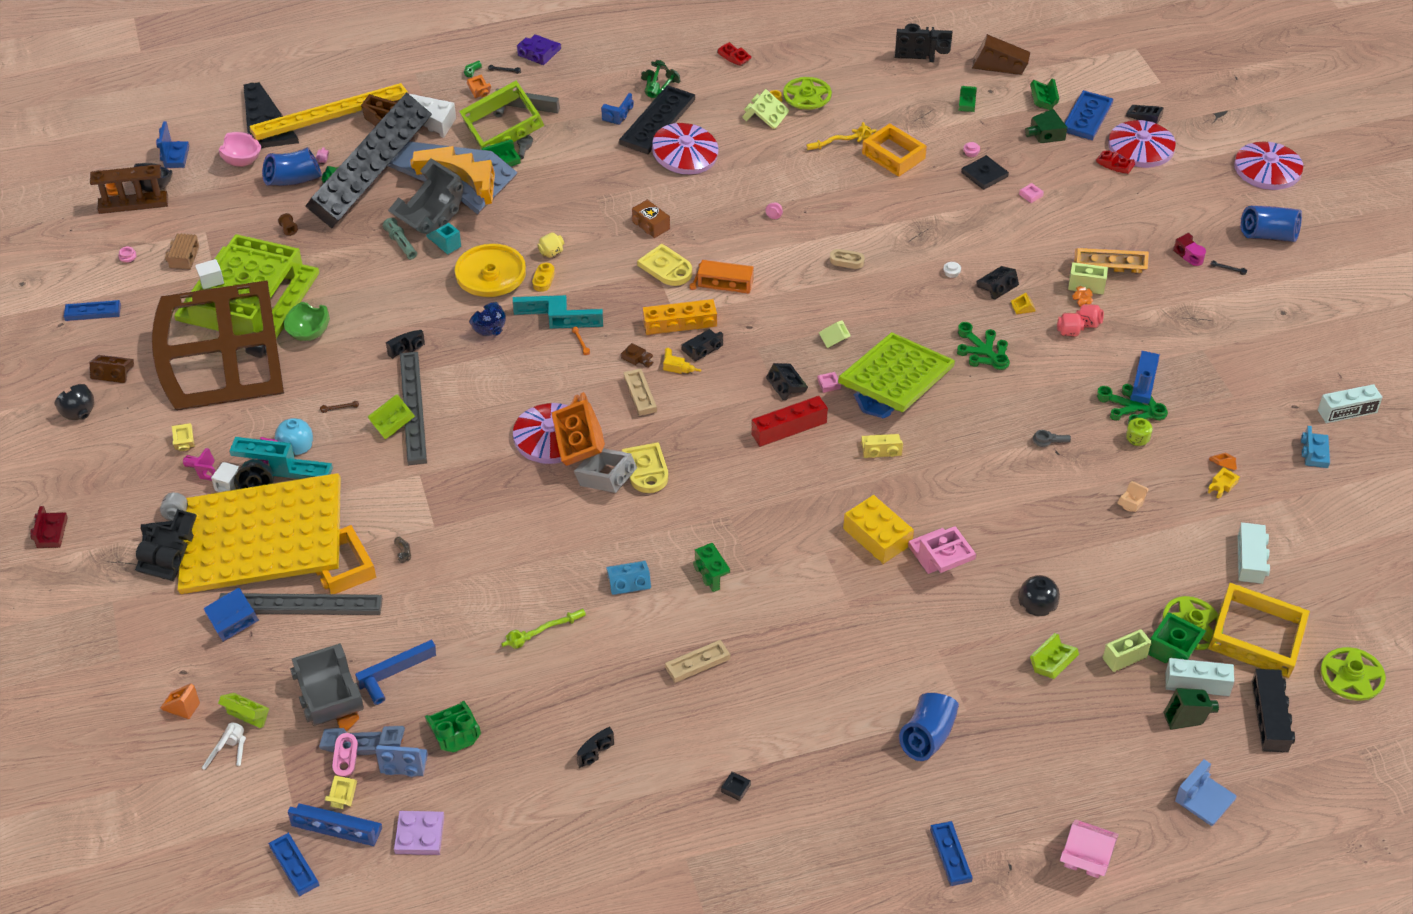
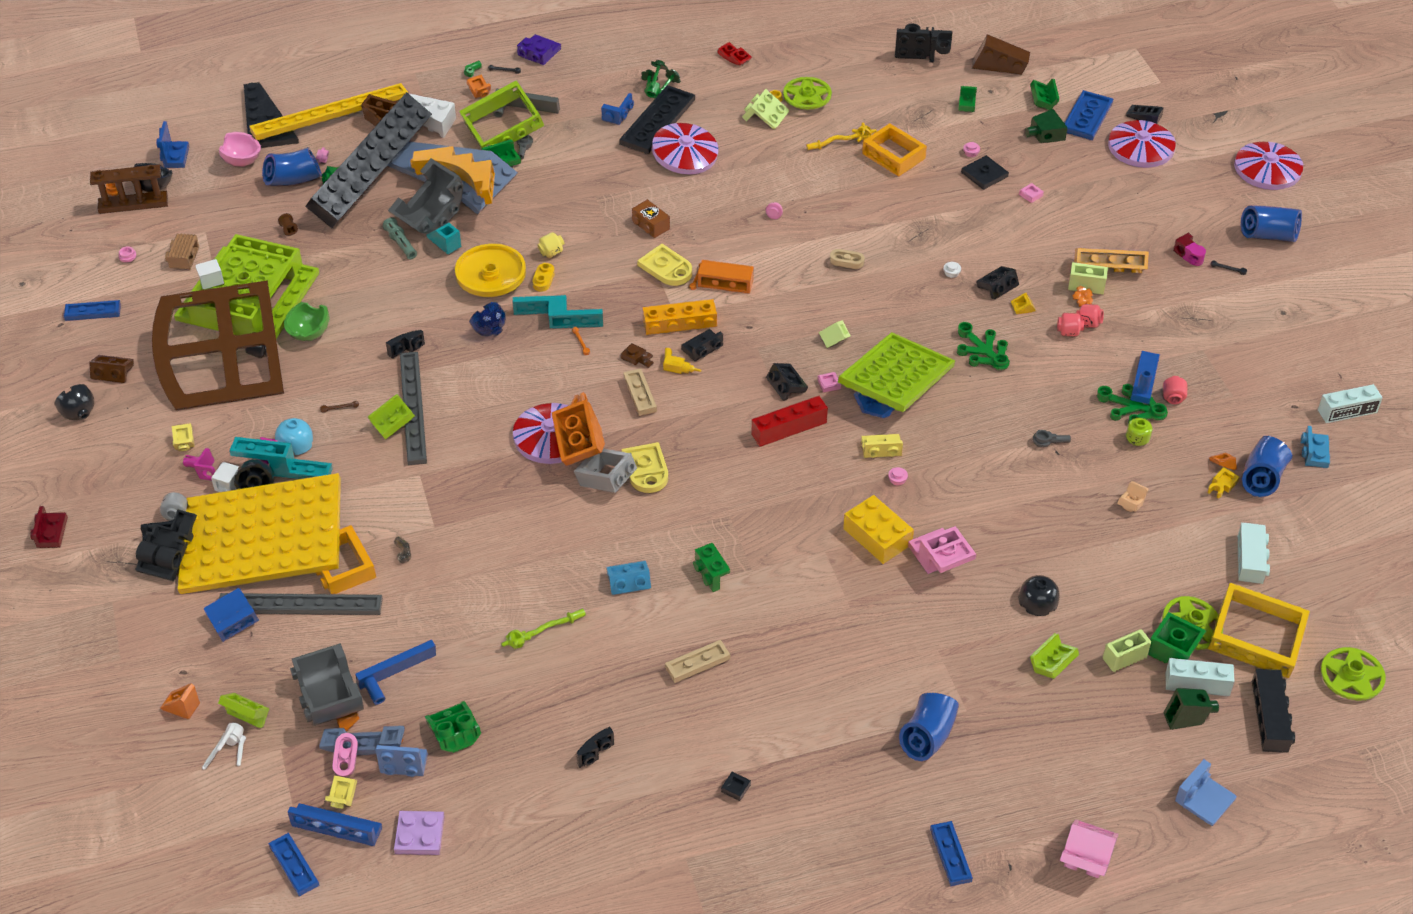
red slope [1096,150,1135,174] -> none
none -> bright pink plate [888,467,908,485]
none -> coral head [1163,376,1188,404]
none -> blue brick [1242,436,1292,497]

